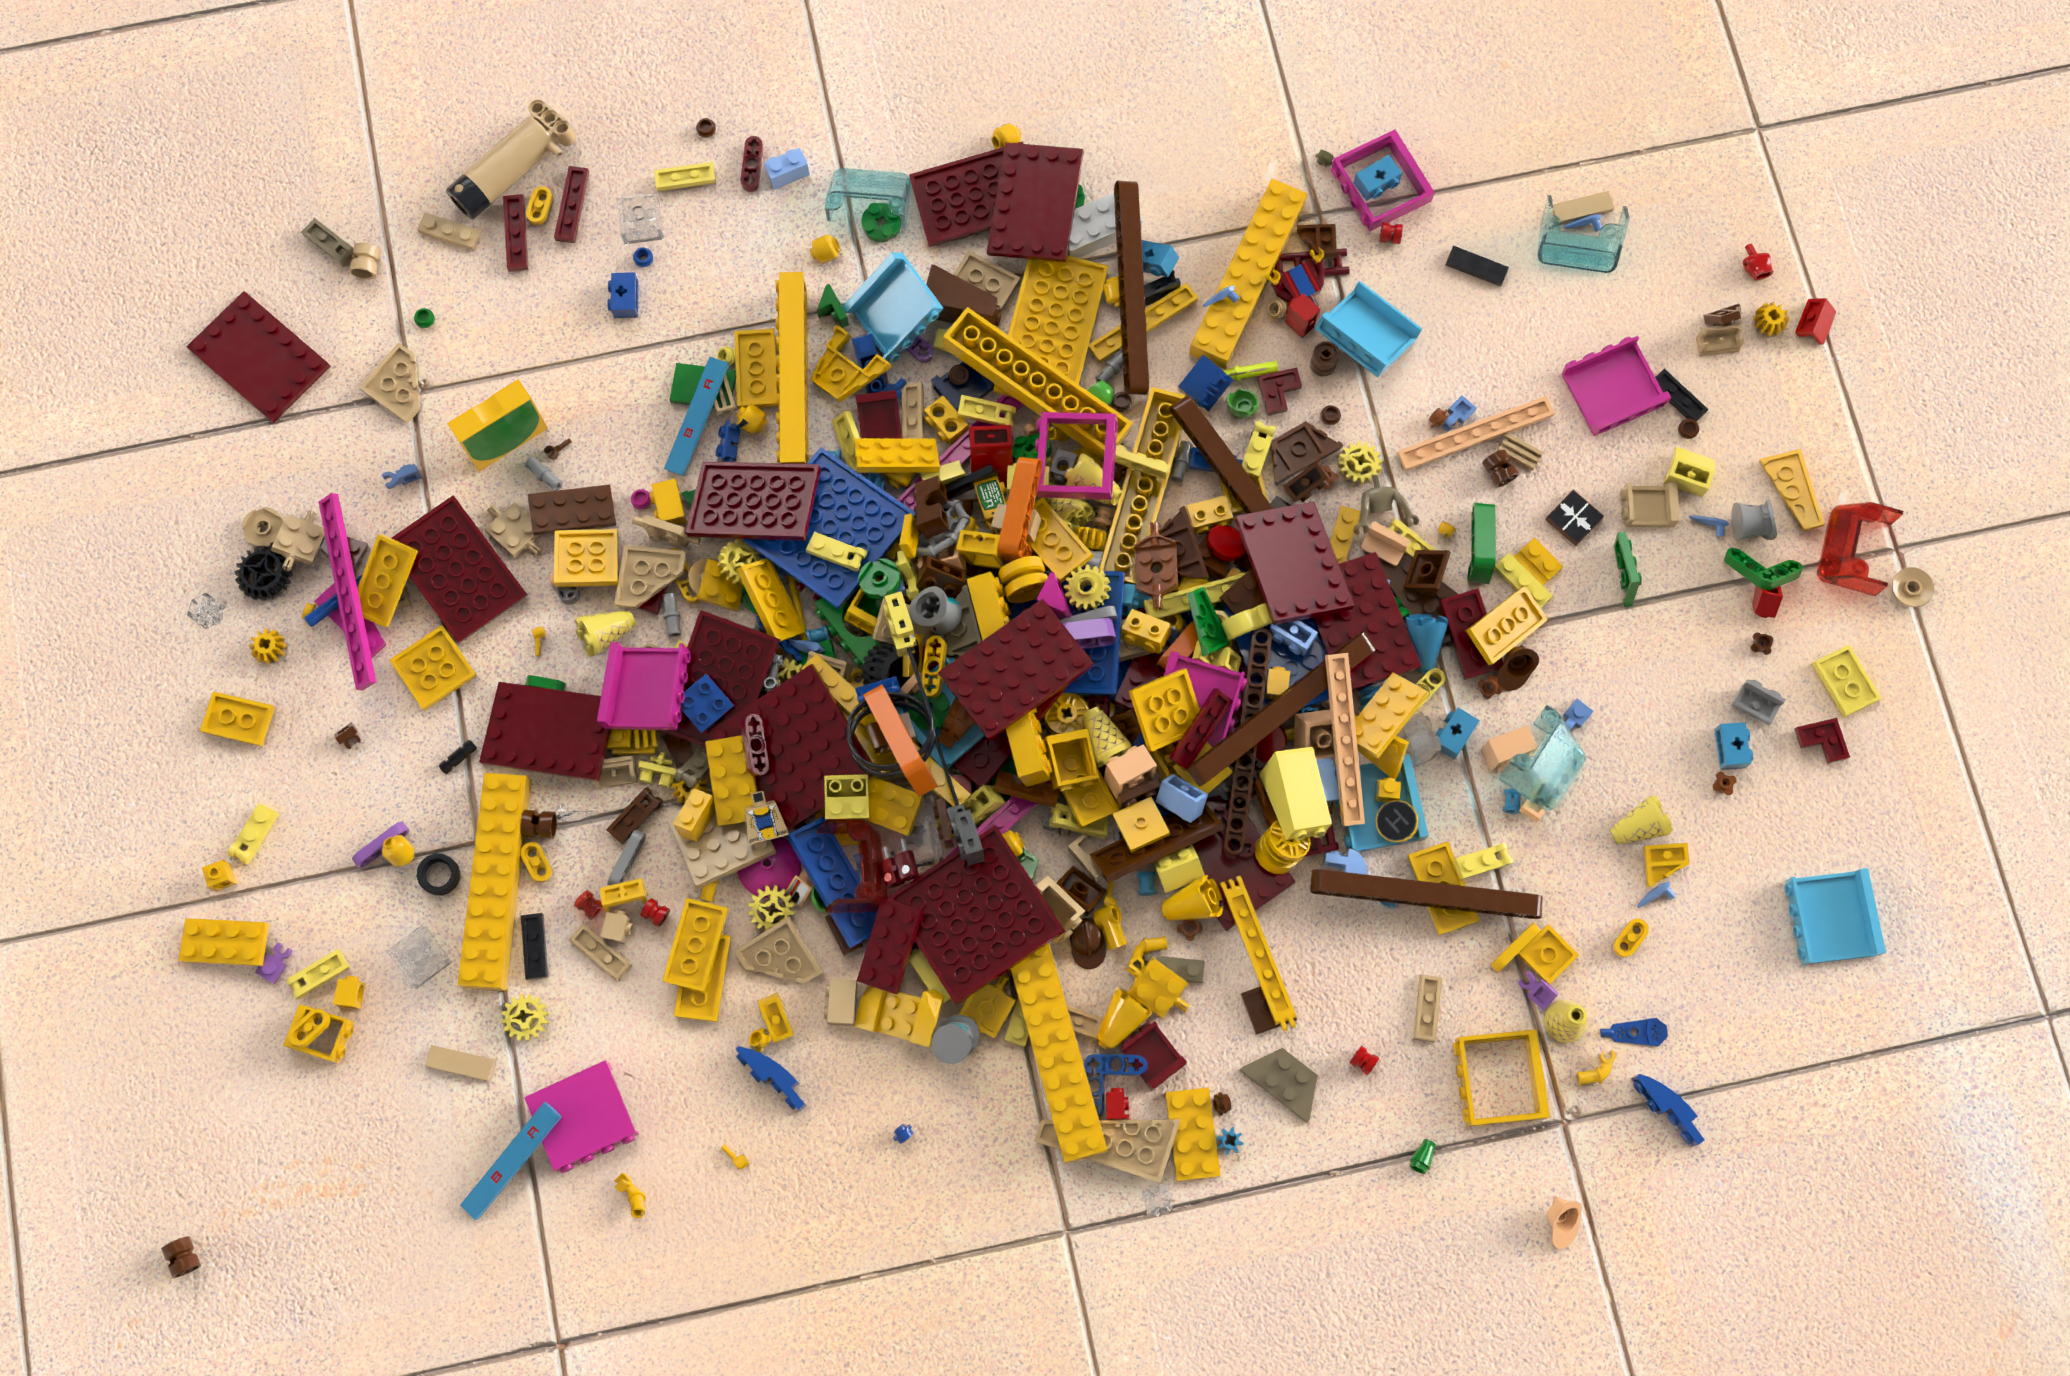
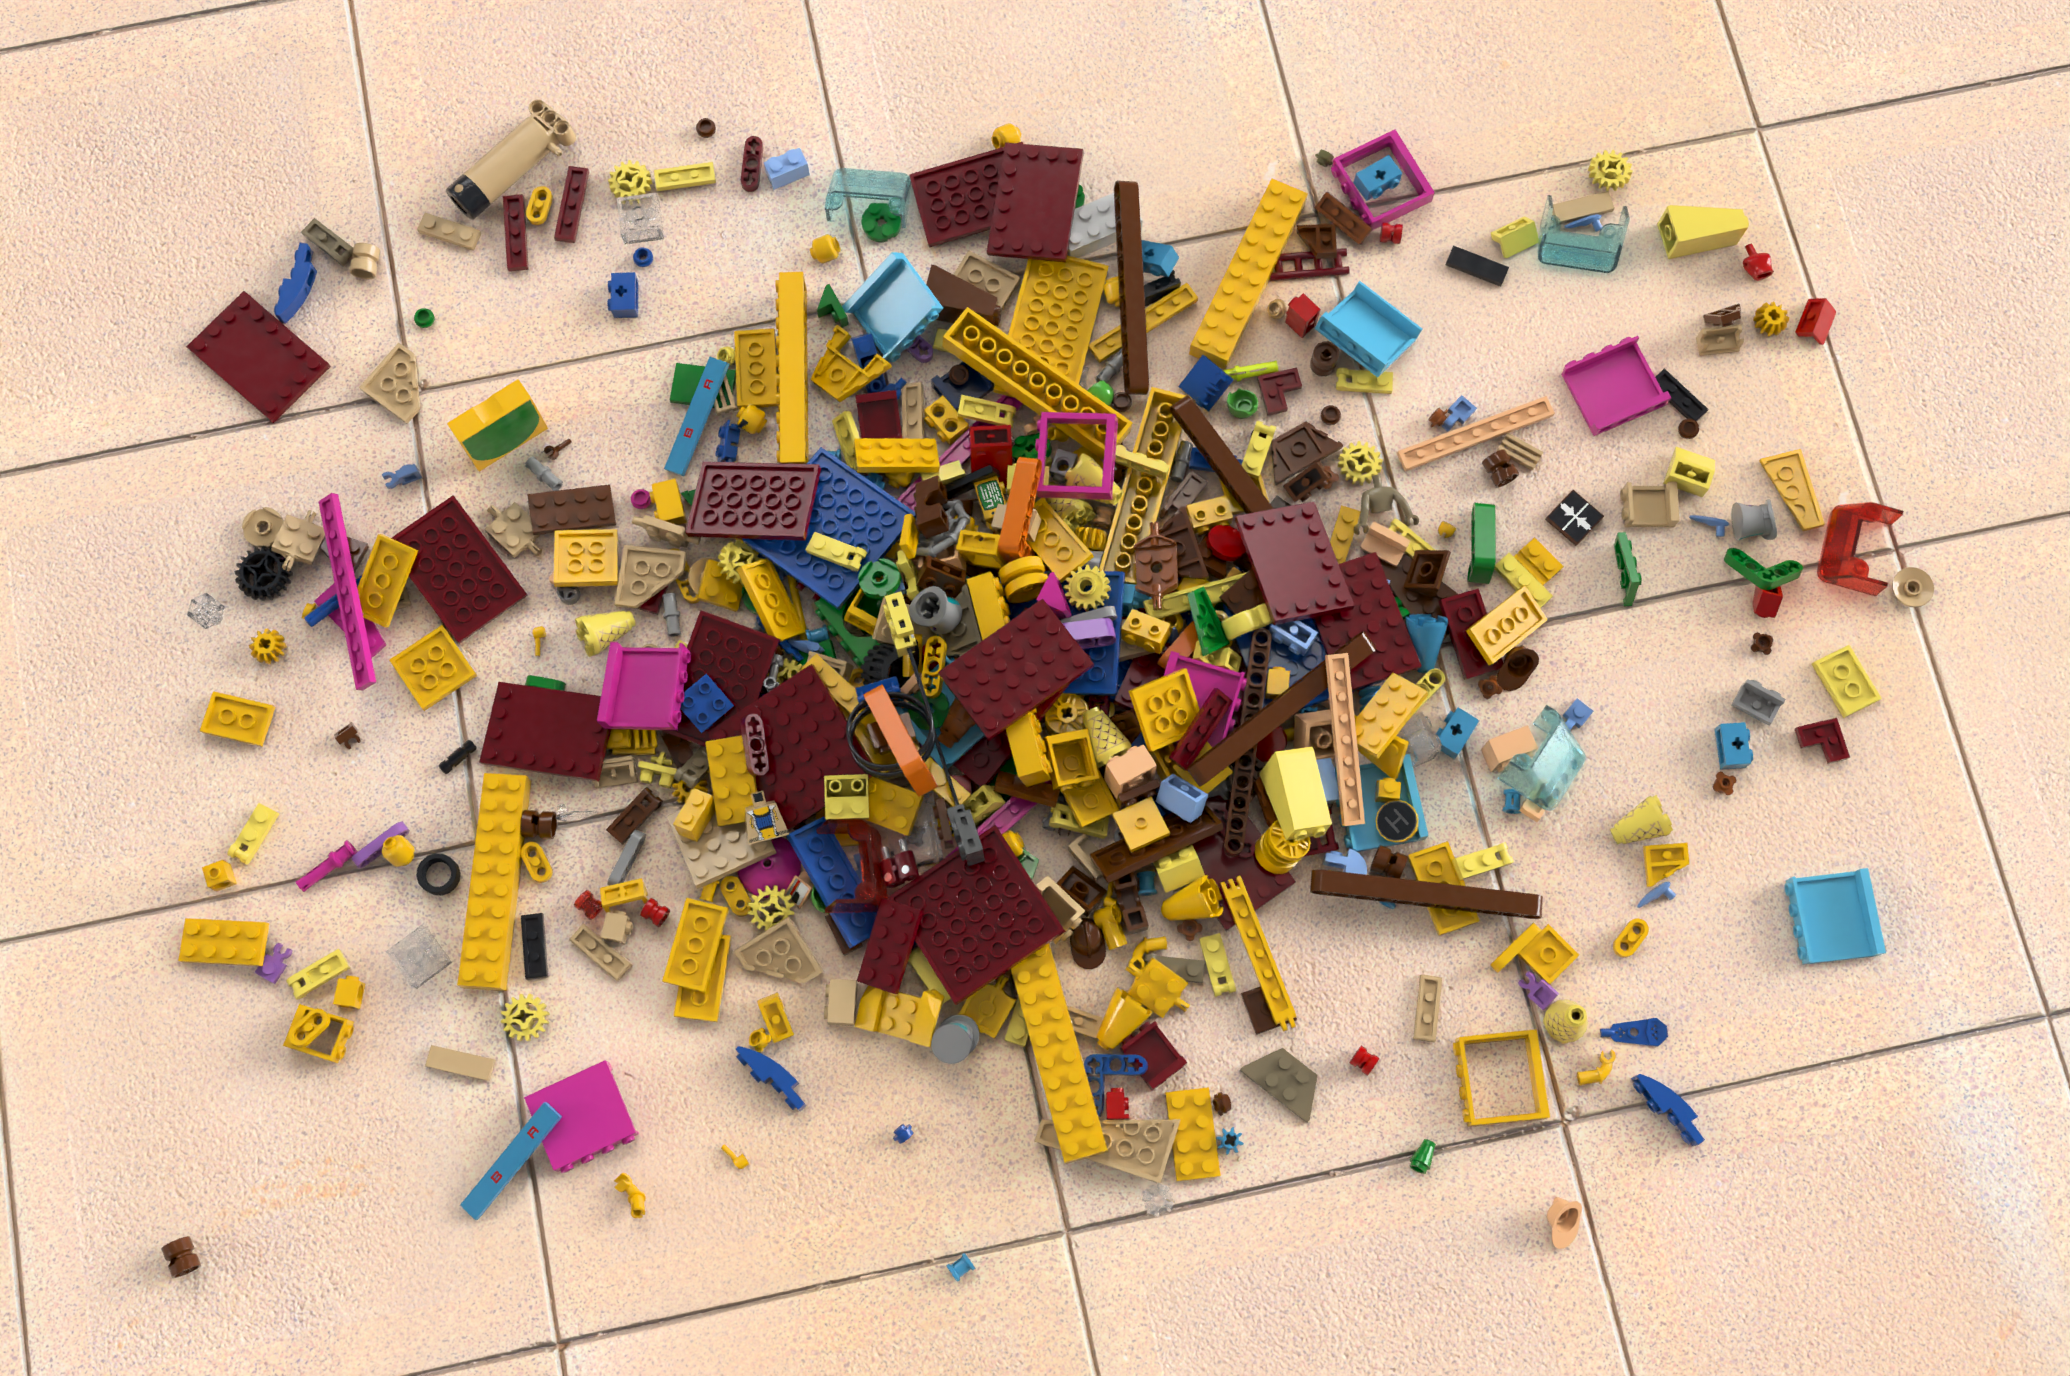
medium blue bar [1203,286,1240,307] -> none
torso [1265,247,1325,306] -> none
none -> blue slope [274,243,317,324]
none -> dark pink pin [296,840,357,892]
none -> light yellow gear [608,160,652,203]
none -> yellow plate [720,876,752,917]
none -> dark azure bush [946,1252,976,1282]
none -> reddish brown arch [1112,871,1149,935]
none -> reddish brown hinge [1158,471,1208,519]
none -> light yellow plate [1199,933,1236,997]
none -> dark orange plate [1314,192,1373,245]
none -> light yellow plate [1336,368,1393,394]
none -> reddish brown wheel [1370,845,1408,878]
none -> light yellow panel [1491,216,1539,258]
none -> light yellow gear [1588,150,1633,191]
none -> light yellow slope [1657,205,1749,259]

